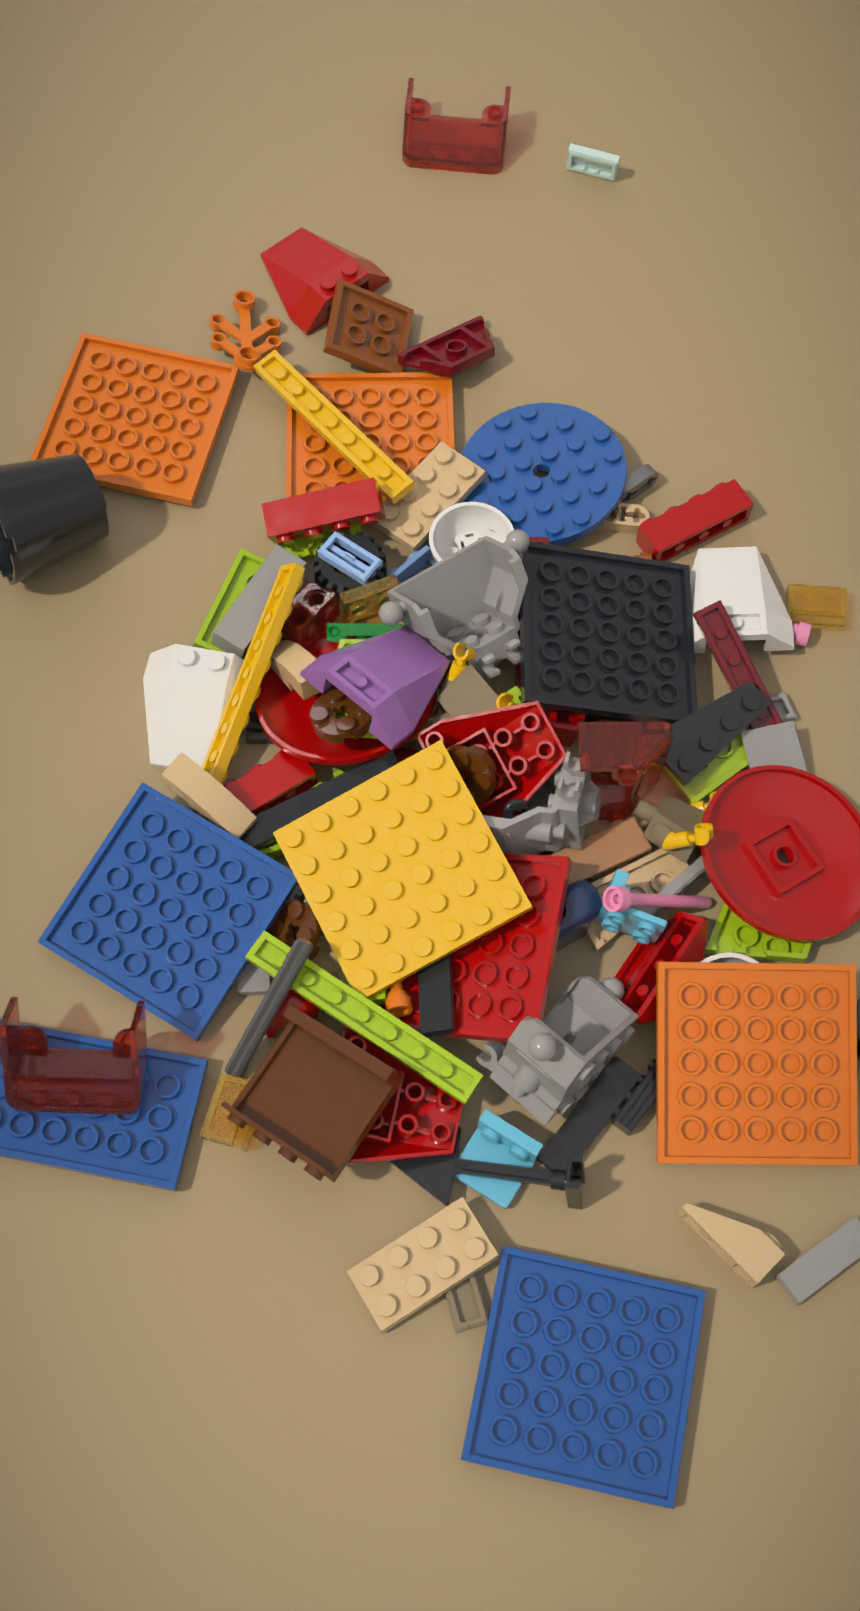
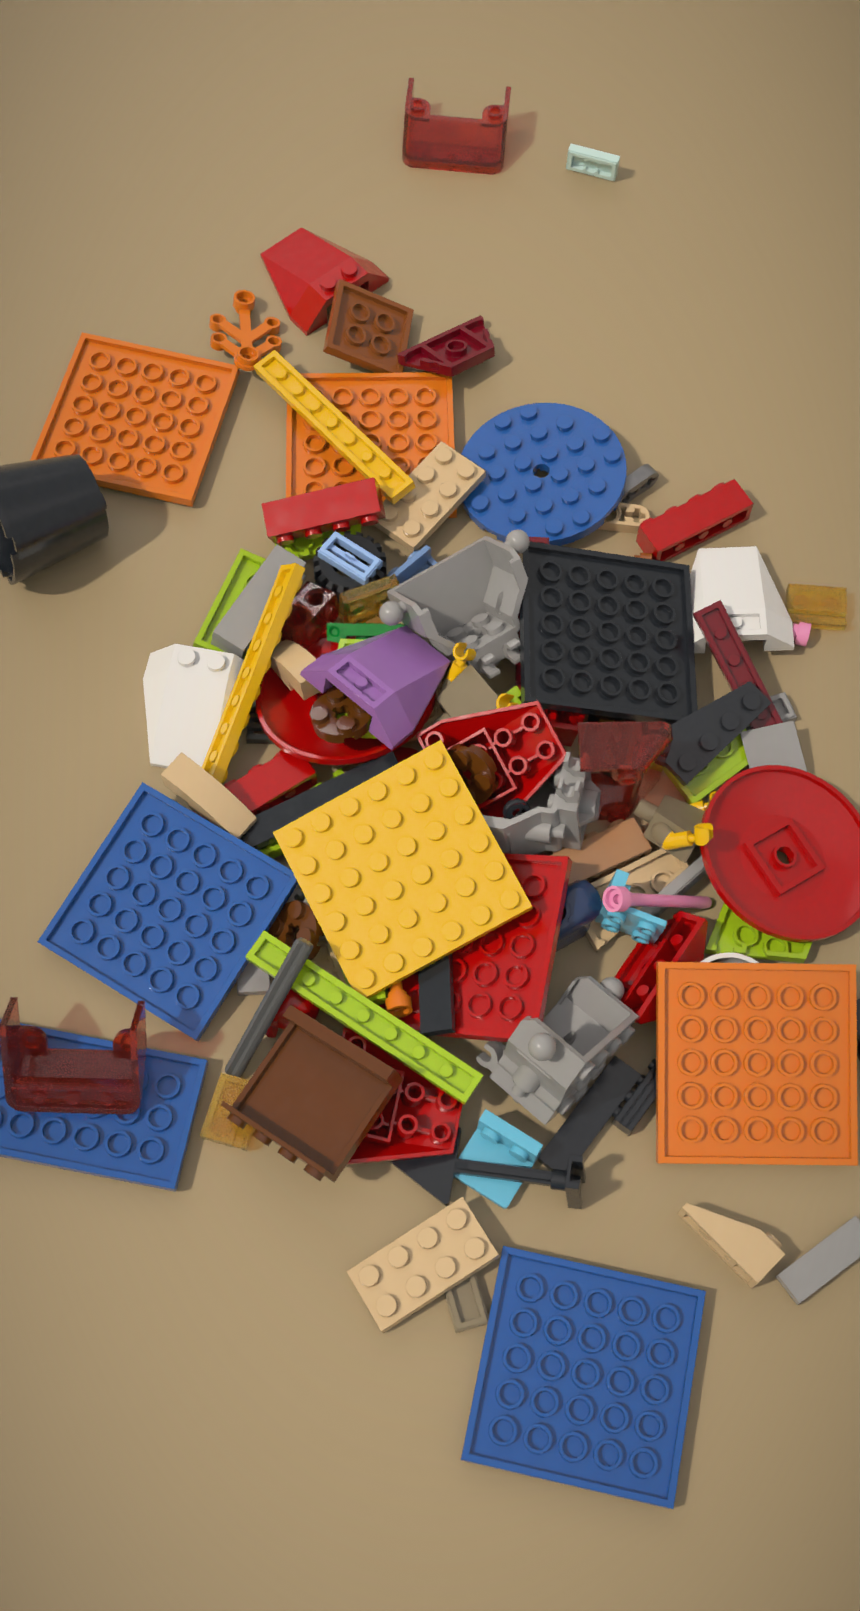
white piece [429,502,514,563] -> none

